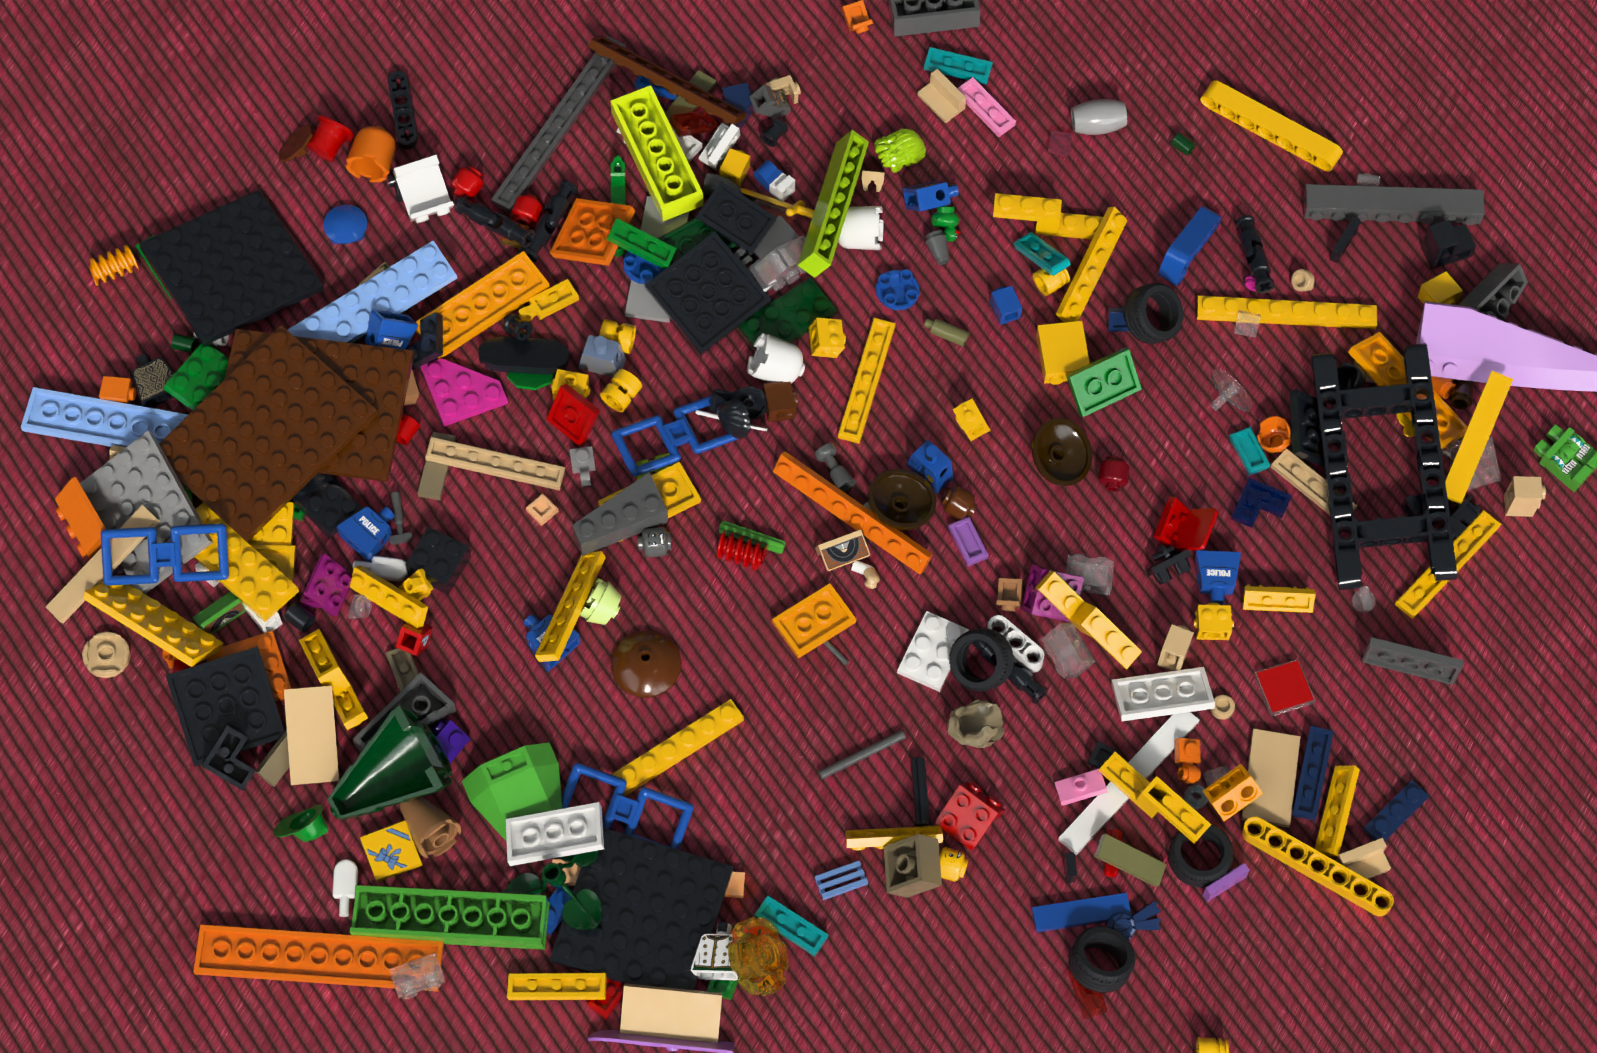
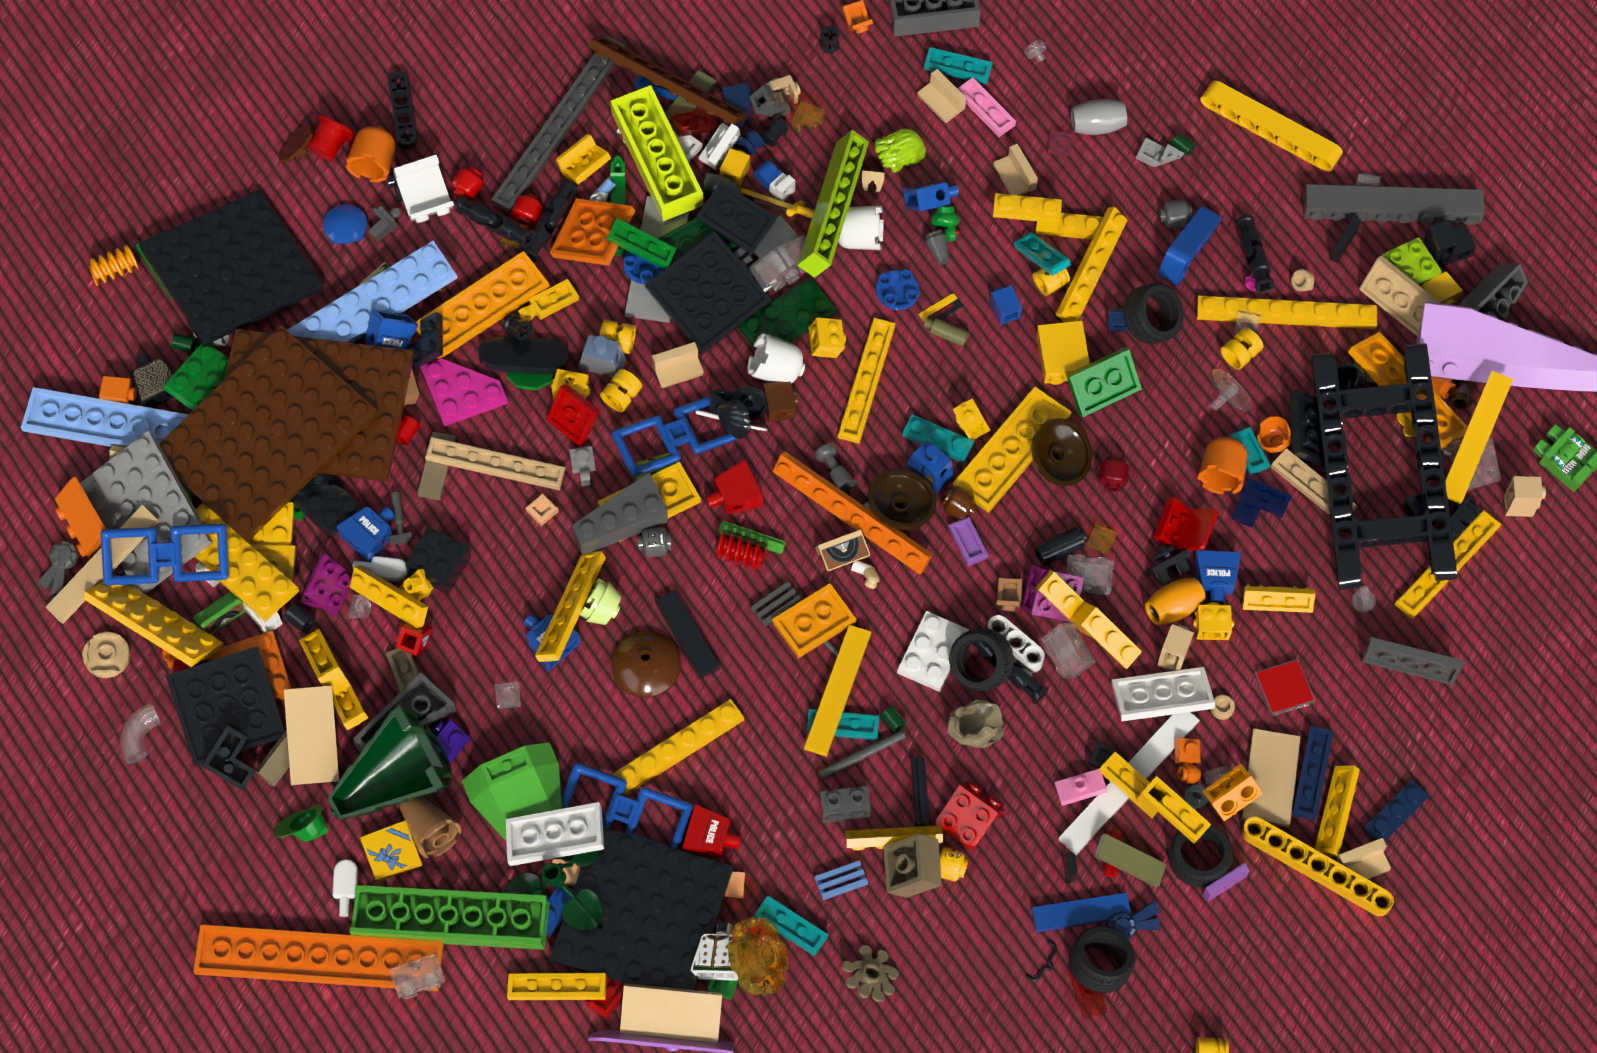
none -> dark grey piece [38,541,79,596]
none -> clear cylinder [120,702,161,764]
none -> dark grey piece [368,206,401,243]
none -> clear plate [495,682,521,710]
none -> yellow bracket [556,134,611,185]
none -> arm [590,177,617,202]
none -> tan panel [652,342,704,388]
none -> black tile [655,590,720,680]
none -> red torso [683,805,742,858]
none -> red torso [705,460,763,514]
none -> dark blue wheel [736,129,764,157]
none -> dark grey tile [751,582,802,627]
none -> clear yellow panel [792,101,825,132]
none -> yellow tile [804,625,871,757]
none -> teal tile [807,709,879,740]
none -> dark grey brick [819,786,871,823]
none -> black bush [820,26,840,54]
none -> dark tan animal [842,945,899,1002]
none -> dark green hinge [881,706,907,733]
none -> teal plate [902,414,974,463]
none -> sticker [919,294,963,323]
none -> yellow plate [952,387,1071,513]
none -> tan panel [993,144,1038,196]
none -> clear tile [1024,39,1046,62]
none -> black piece [1026,941,1057,982]
none -> black brick [1034,527,1087,567]
none -> clear yellow tile [1087,524,1117,555]
none -> light grey slope [1135,138,1184,167]
none -> light orange piece [1145,577,1205,625]
none -> dark grey head [1159,200,1192,229]
none -> orange cylinder [1197,437,1248,495]
none -> yellow wheel [1220,327,1264,370]
none -> tan tile [1359,256,1440,336]
none -> lime bracket [1382,238,1442,285]

